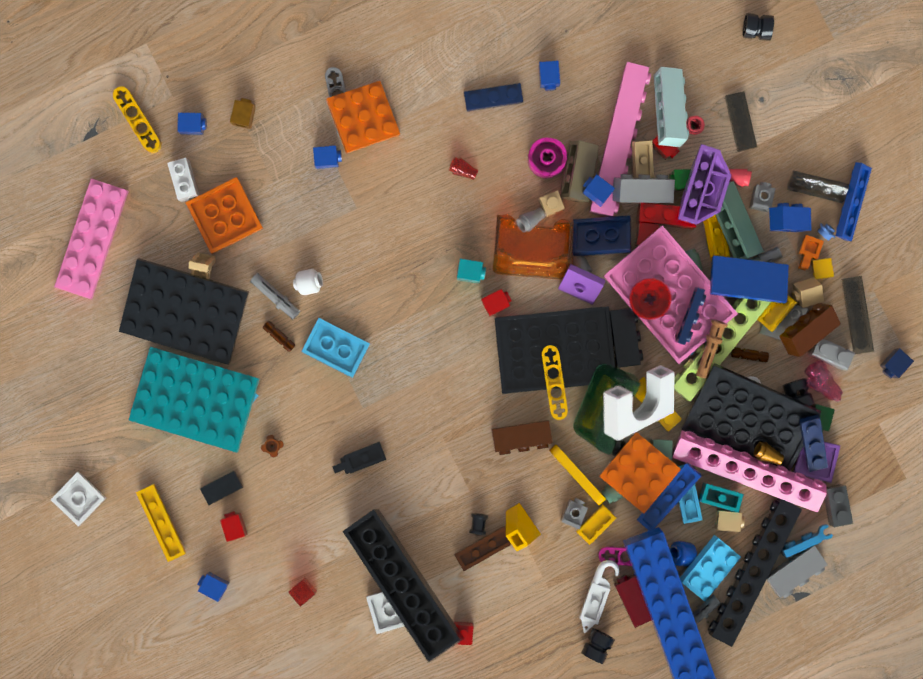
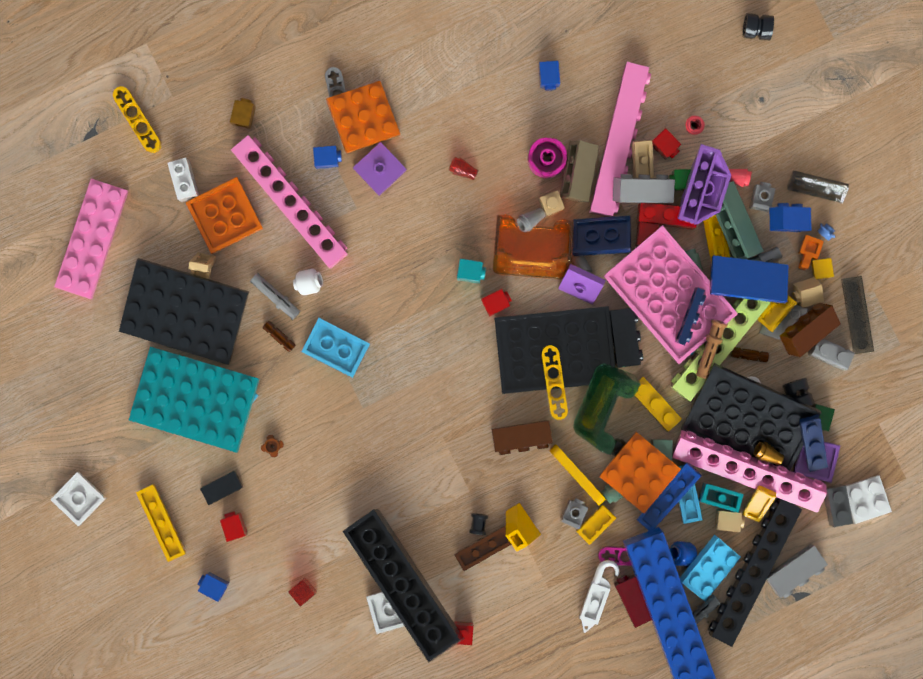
blue brick [178,113,207,135] -> none
black hinge [332,442,387,474] -> none
dark blue plate [464,83,523,112] -> none
black wheel [581,628,615,664] -> none
blue brick [583,174,615,207] -> none
white arch [604,365,674,440] -> none
red wheel [629,278,671,320] -> none
light aqua brick [654,67,689,147] -> none
clear smoke plate [725,91,757,152] -> none
dark azure plate [781,524,833,558] -> none
clear pink rock [804,360,843,402] -> none
blue plate [835,162,872,242] -> none
dark blue brick [880,348,914,379] -> none
none -> bright pink brick [231,135,348,269]
none -> medium lavender plate [353,142,407,196]
none -> yellow tile [742,485,777,523]
none -> white plate [846,475,892,524]

